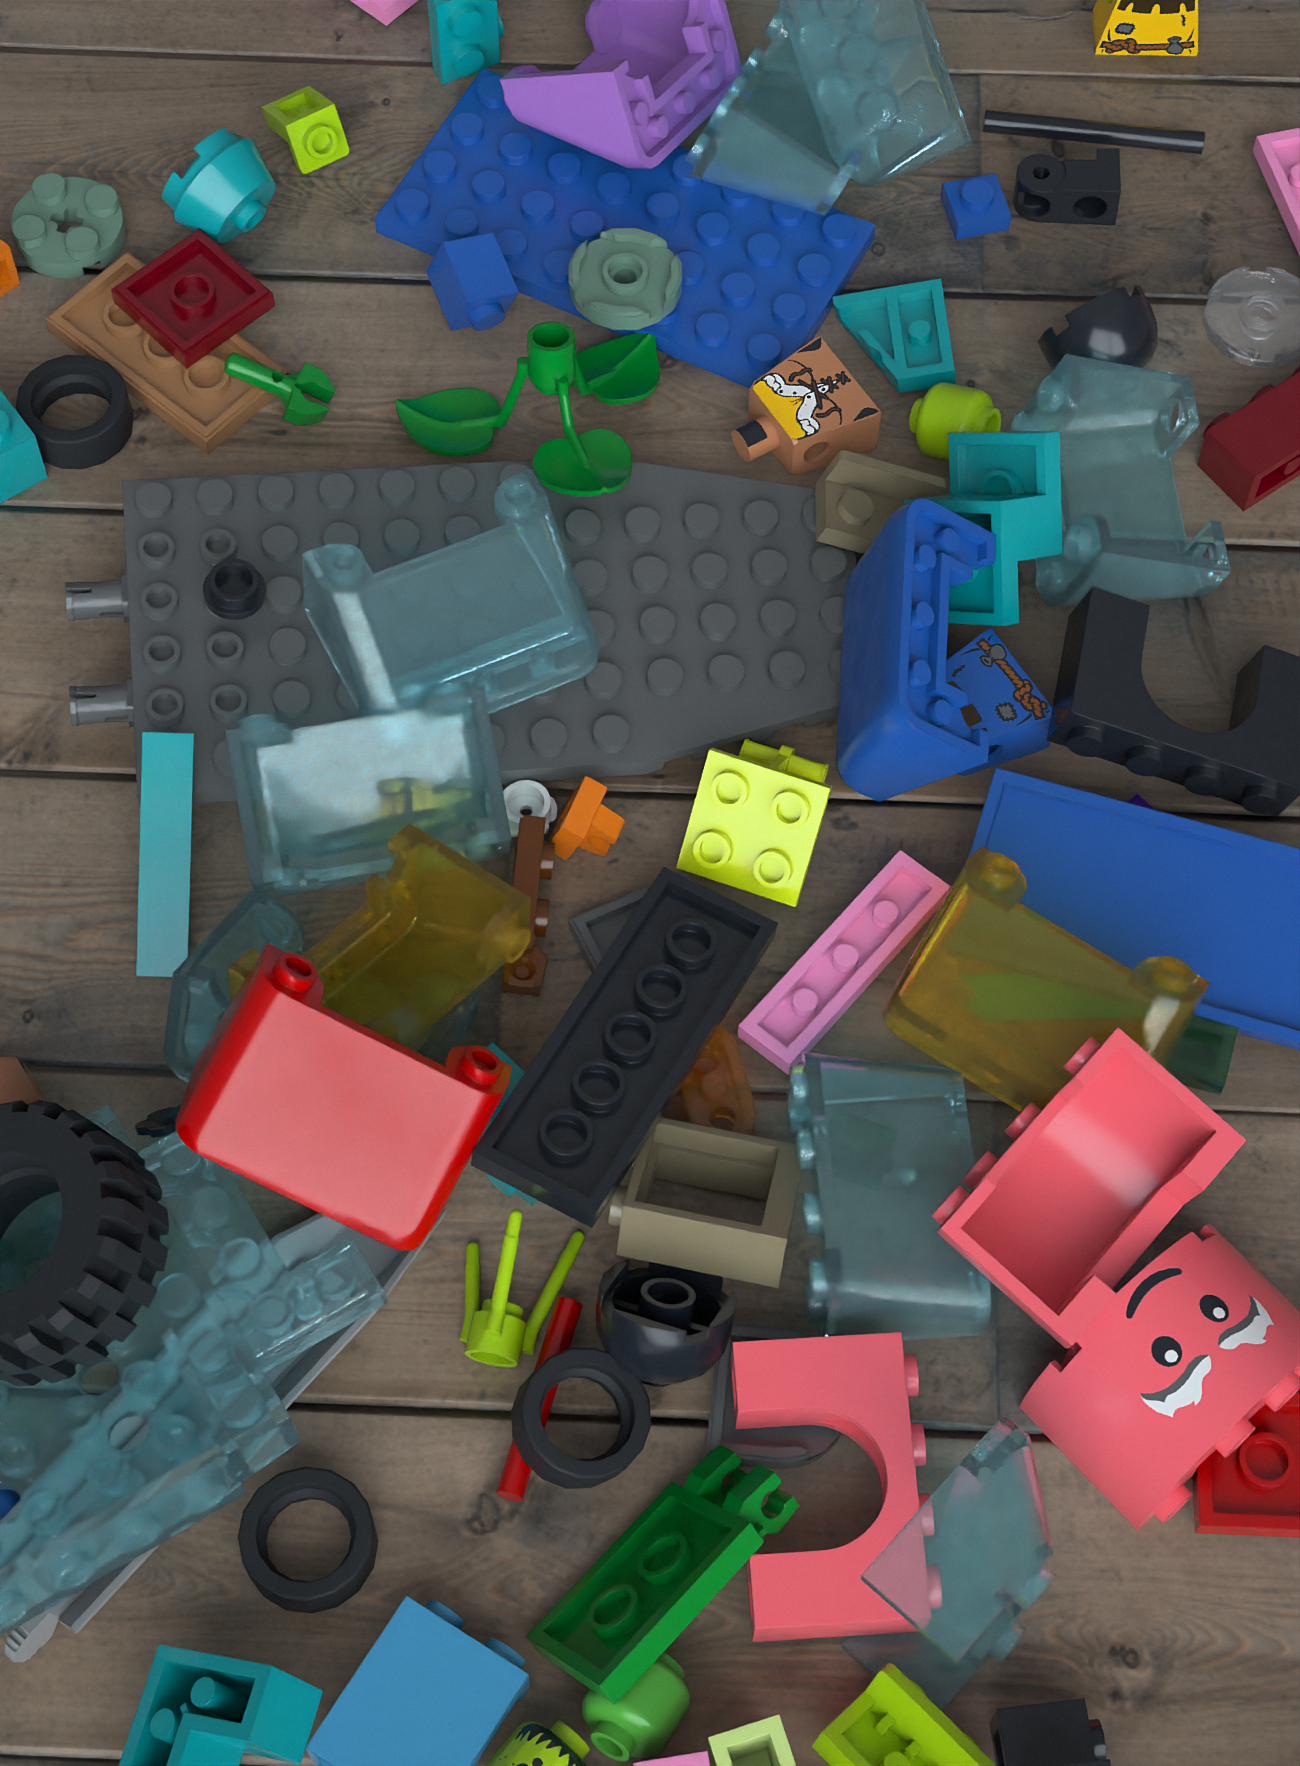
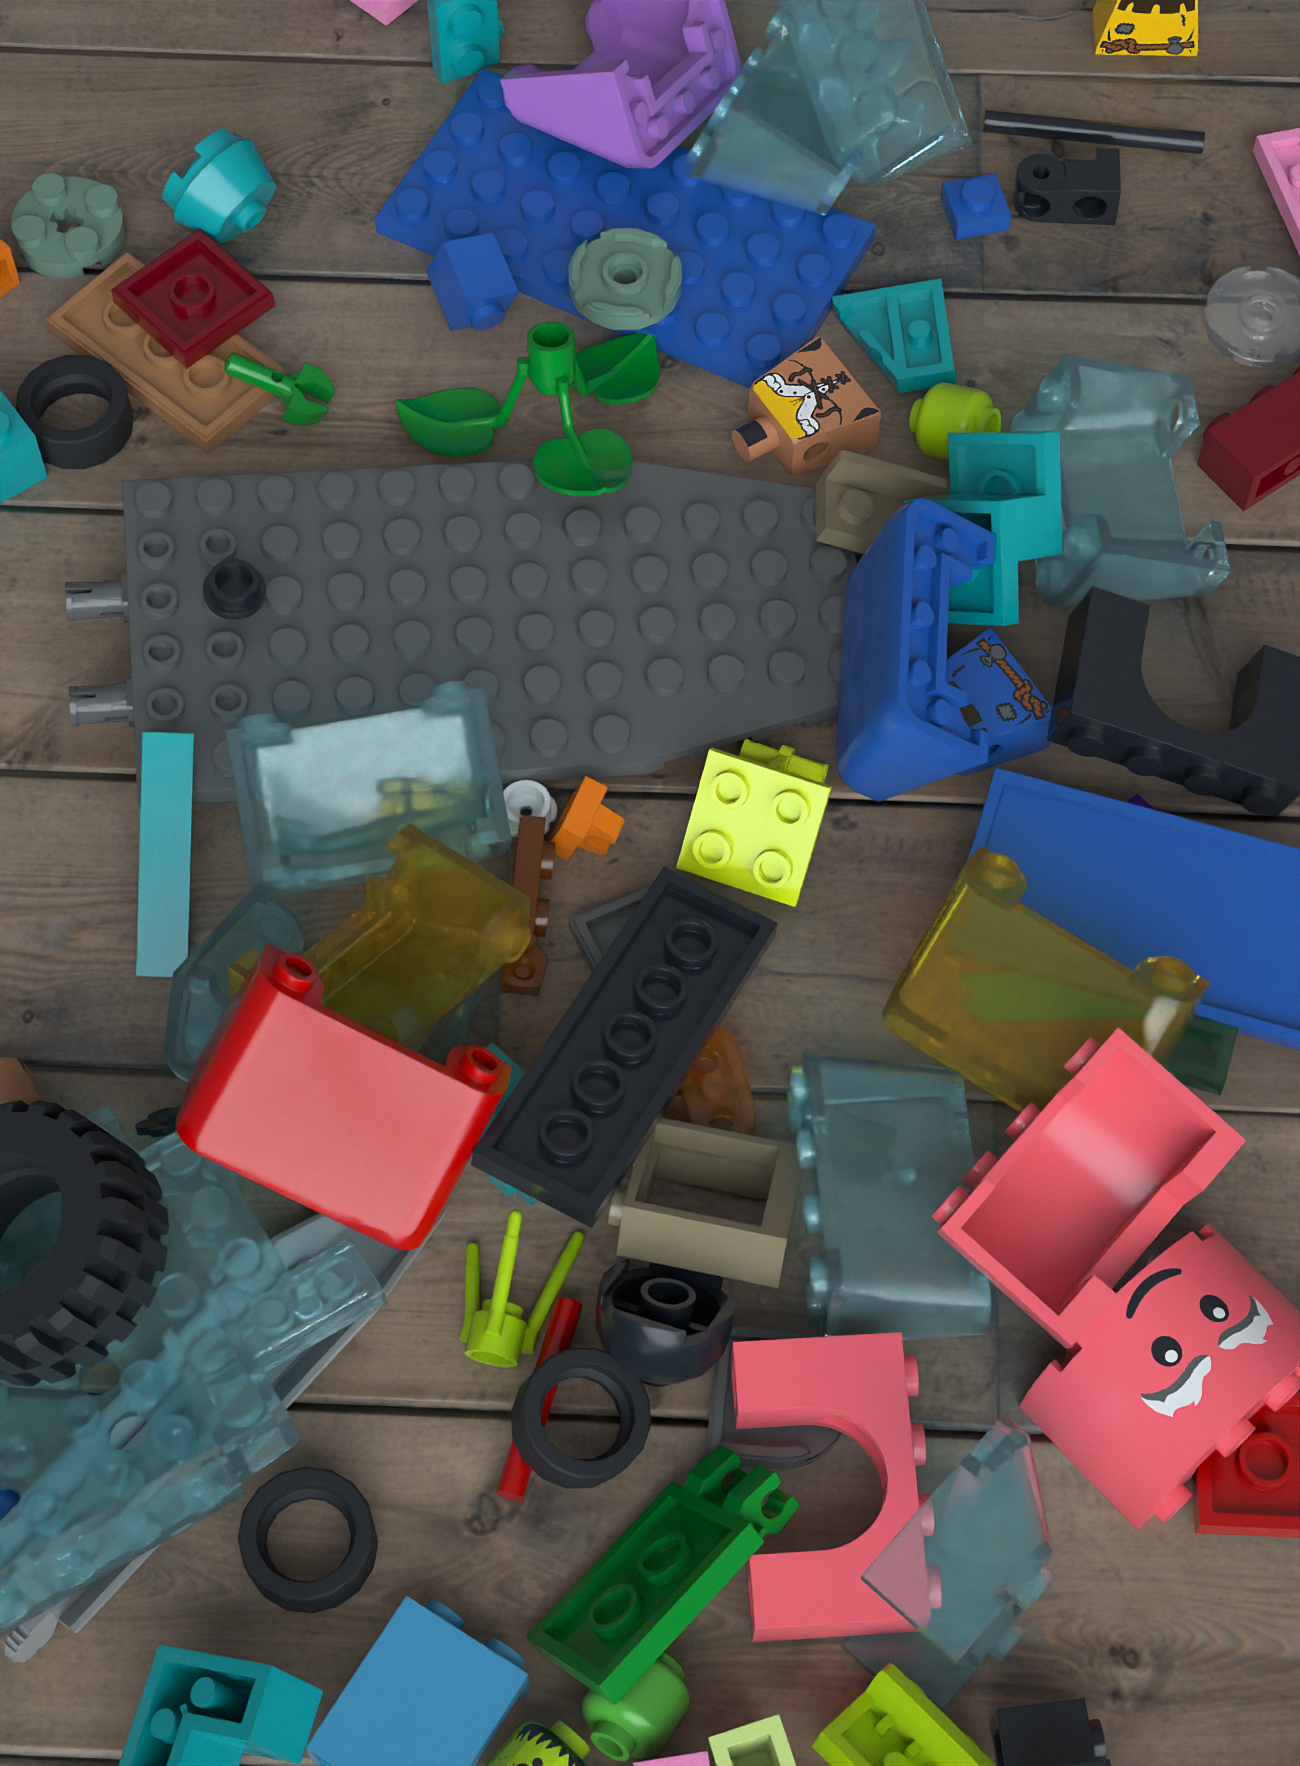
lime bracket [261,85,350,174] -> none
clear light blue windscreen [302,469,599,747] -> none
bright pink plate [738,850,951,1075] -> none
black cylinder [1038,285,1158,396] -> none

